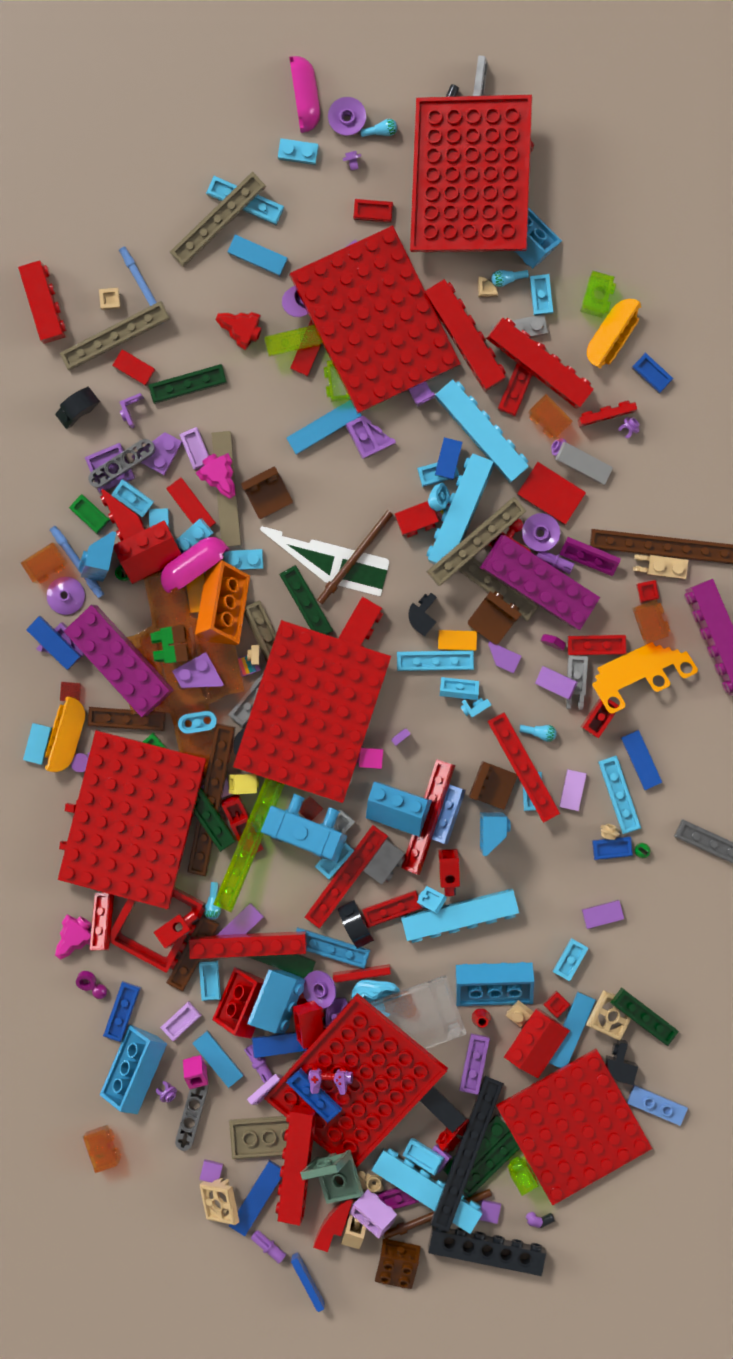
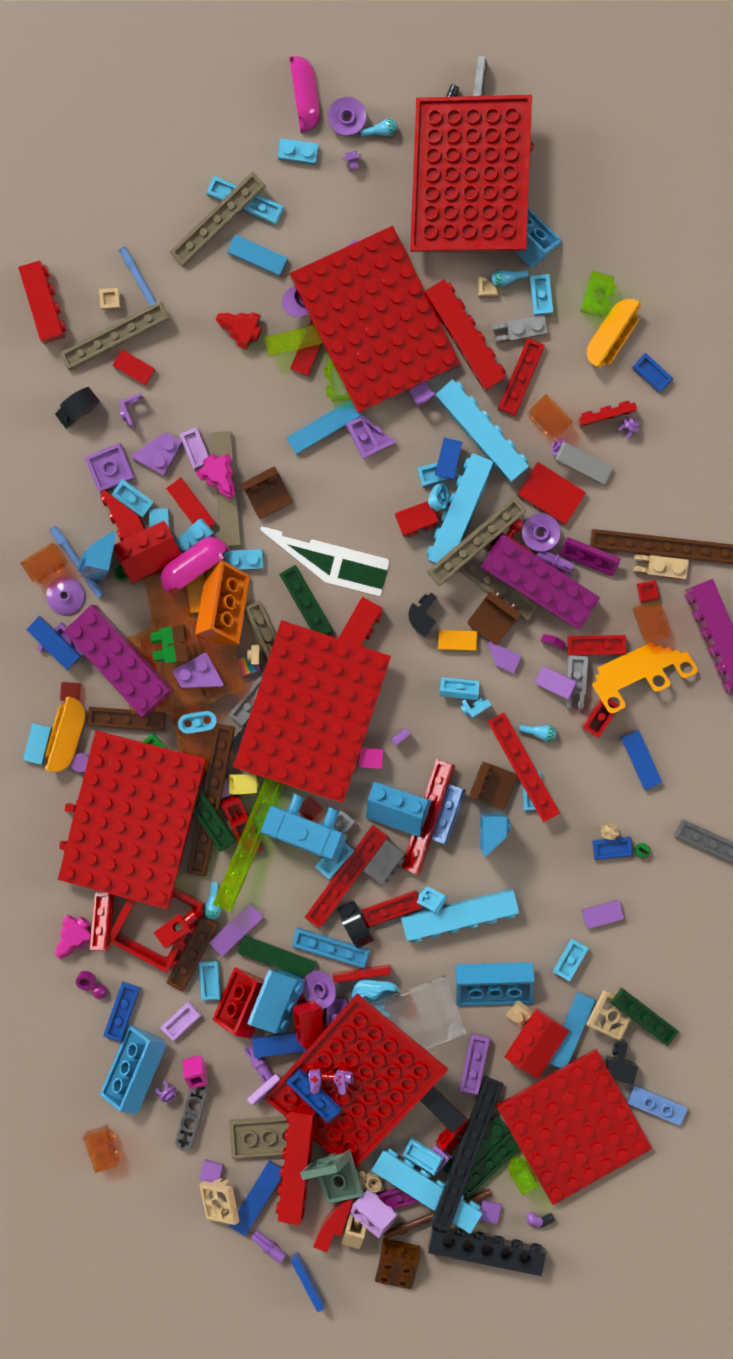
green tile [69,494,110,534] -> none
flat silver beam [88,439,155,488] -> none
dark green tile [148,364,227,404] -> none
red brick [189,931,307,959] -> none
dark azure tile [192,1030,244,1088] -> none
reddish brown bar [317,510,393,605] -> none
red tile [353,199,393,223] -> none
medium azure tile [397,651,474,671] -> none
red torso [438,849,460,896] -> none
red cone [472,1008,491,1028] -> none
red brick [486,318,594,409] -> none
red tile [543,991,571,1019] -> none
lavender tile [559,769,586,811] -> none
medium azure tile [598,756,641,834] -> none

